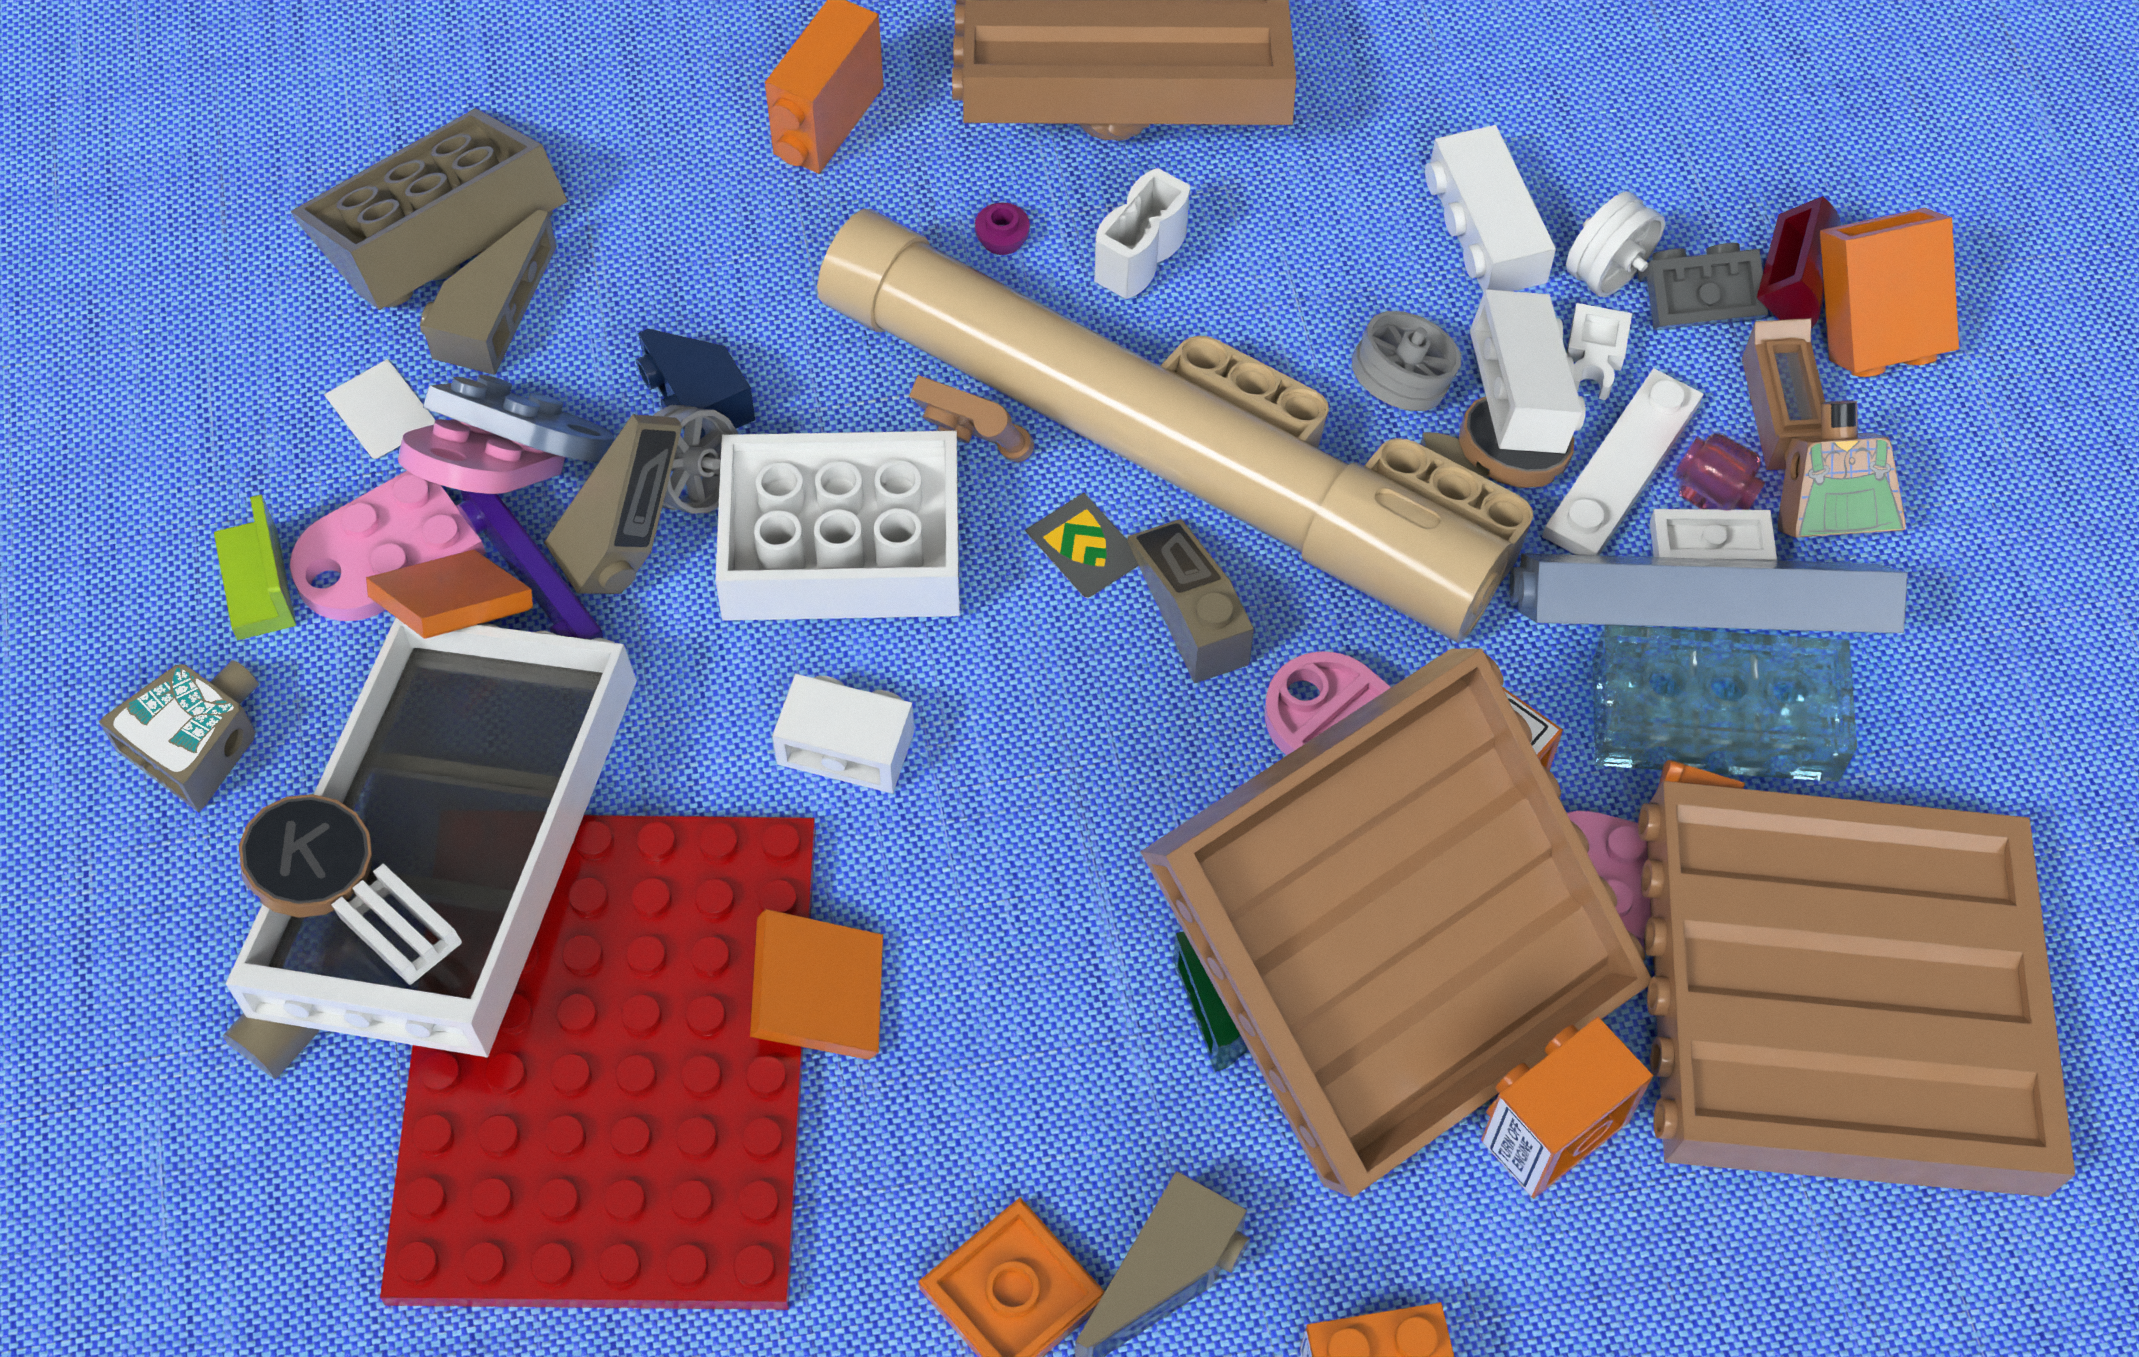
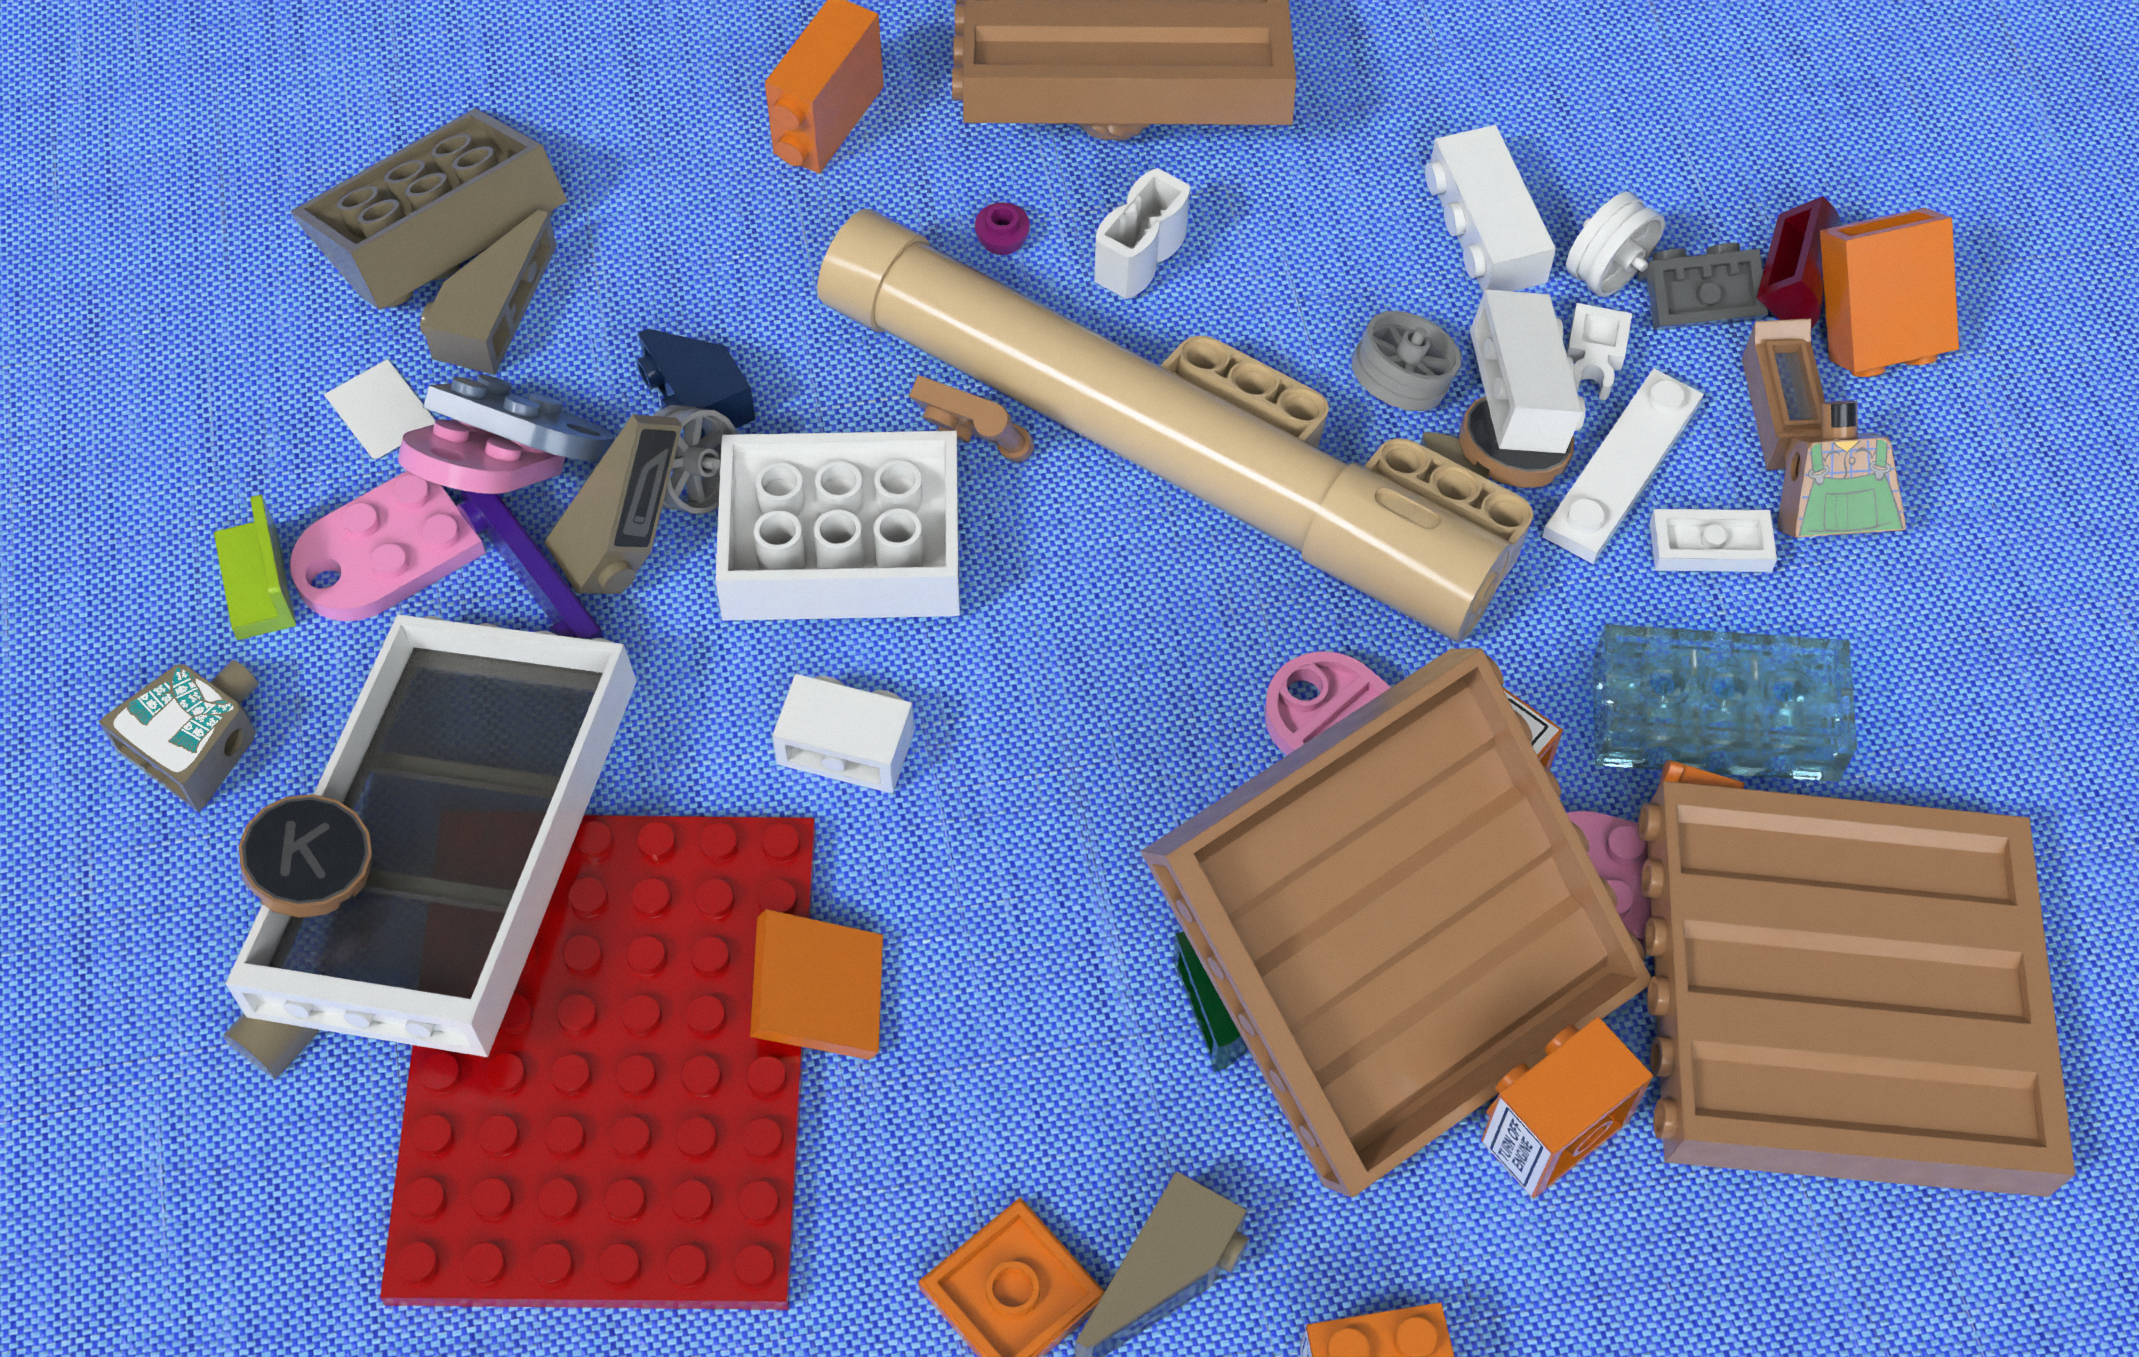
white tile [331,864,462,985] -> none
orange tile [366,550,533,639] -> none
dark grey sticker [1024,493,1139,598] -> none
dark tan slope [1127,519,1254,684] -> none
brick [1509,553,1908,633] -> none
clear pink head [1673,432,1765,511] -> none

